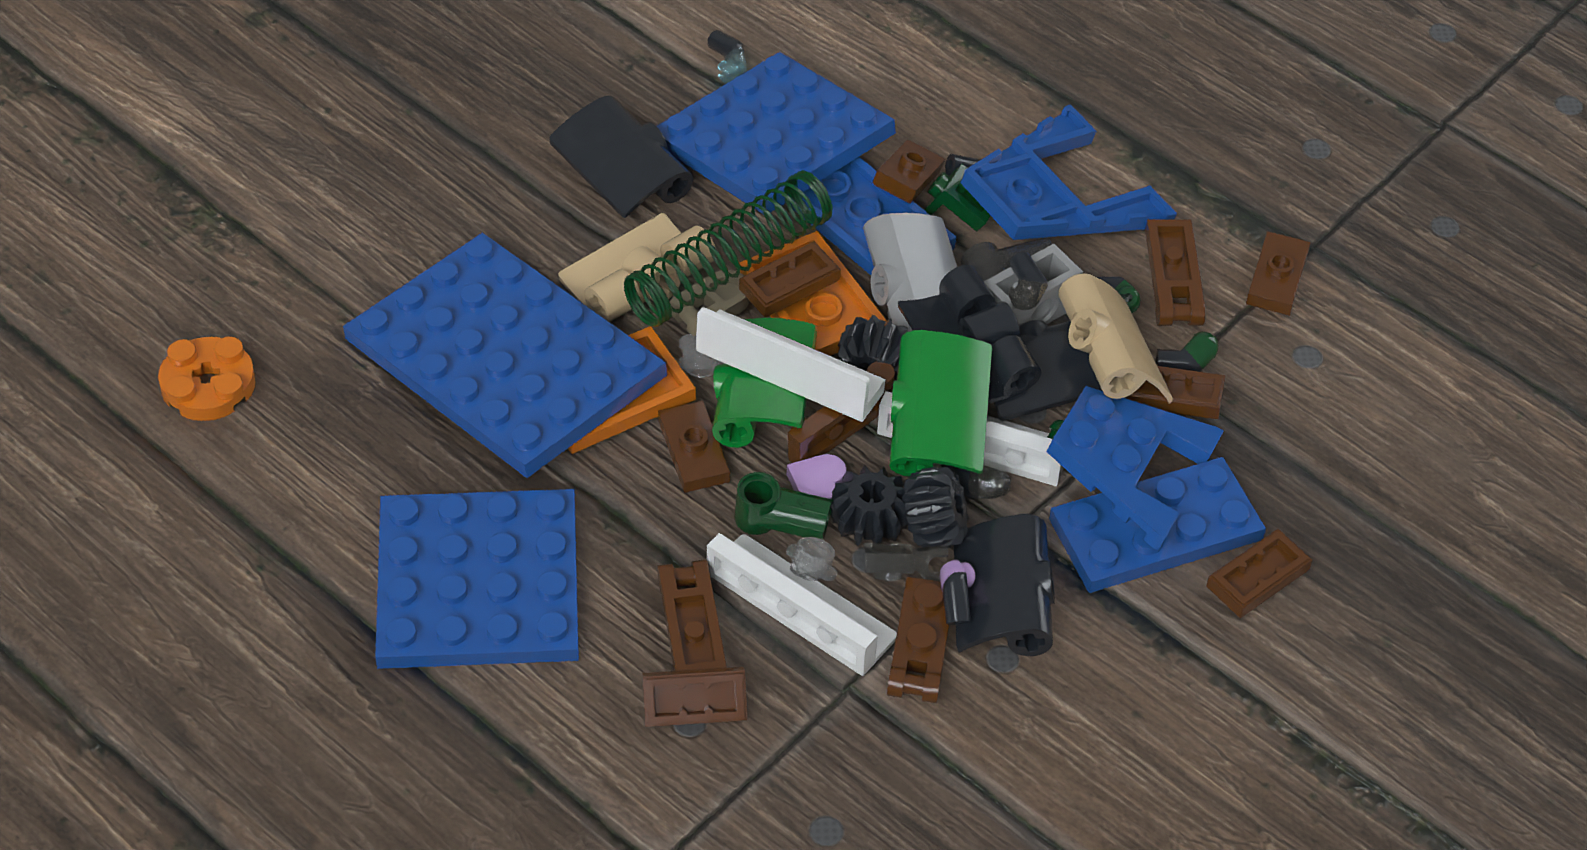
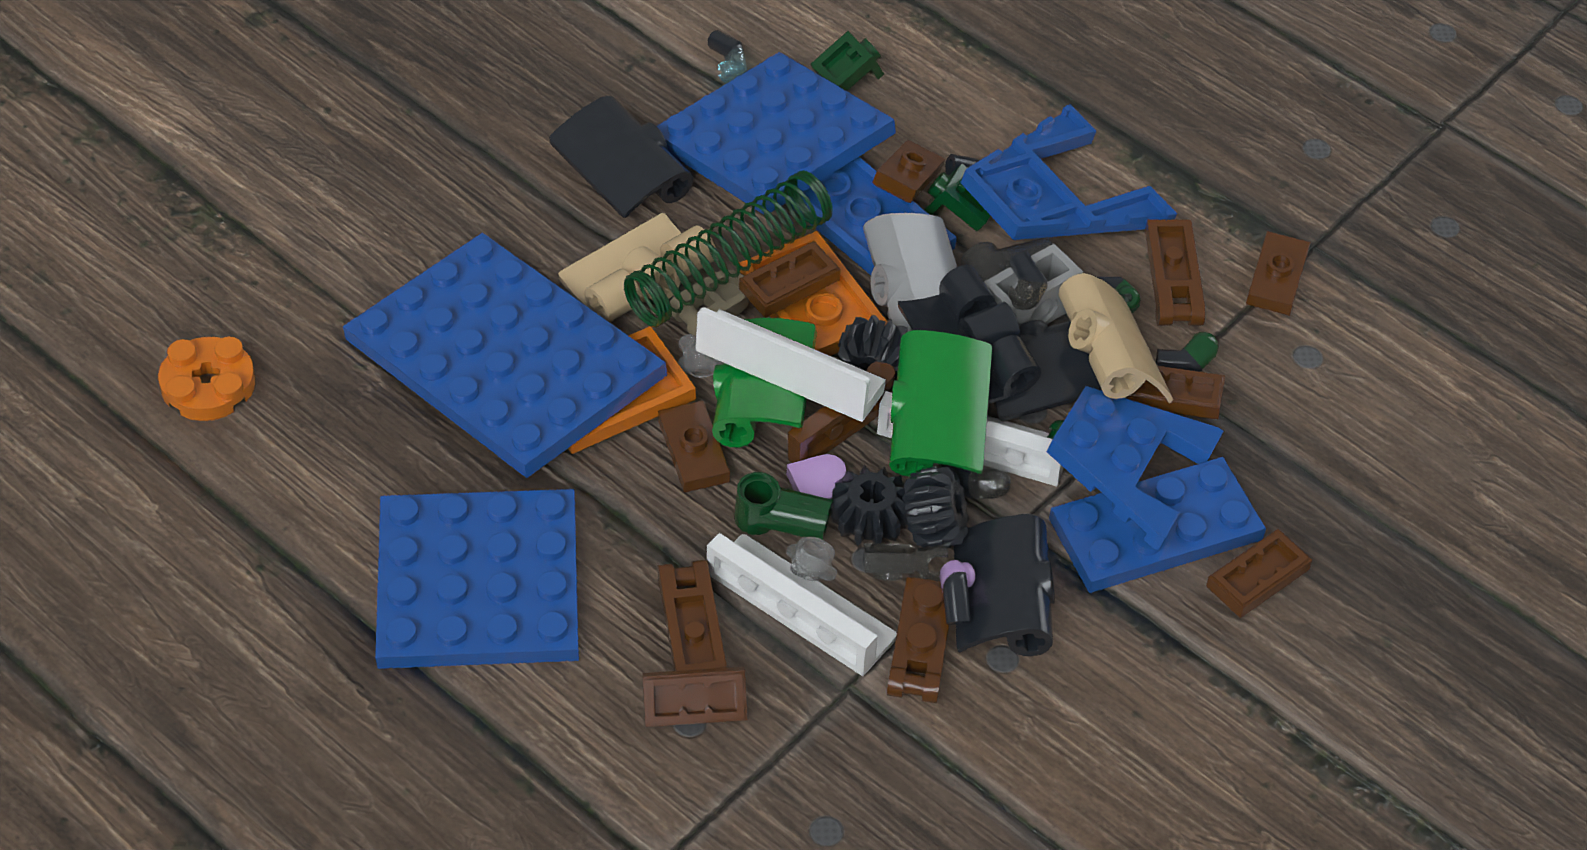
none -> dark green bracket [810,31,884,91]

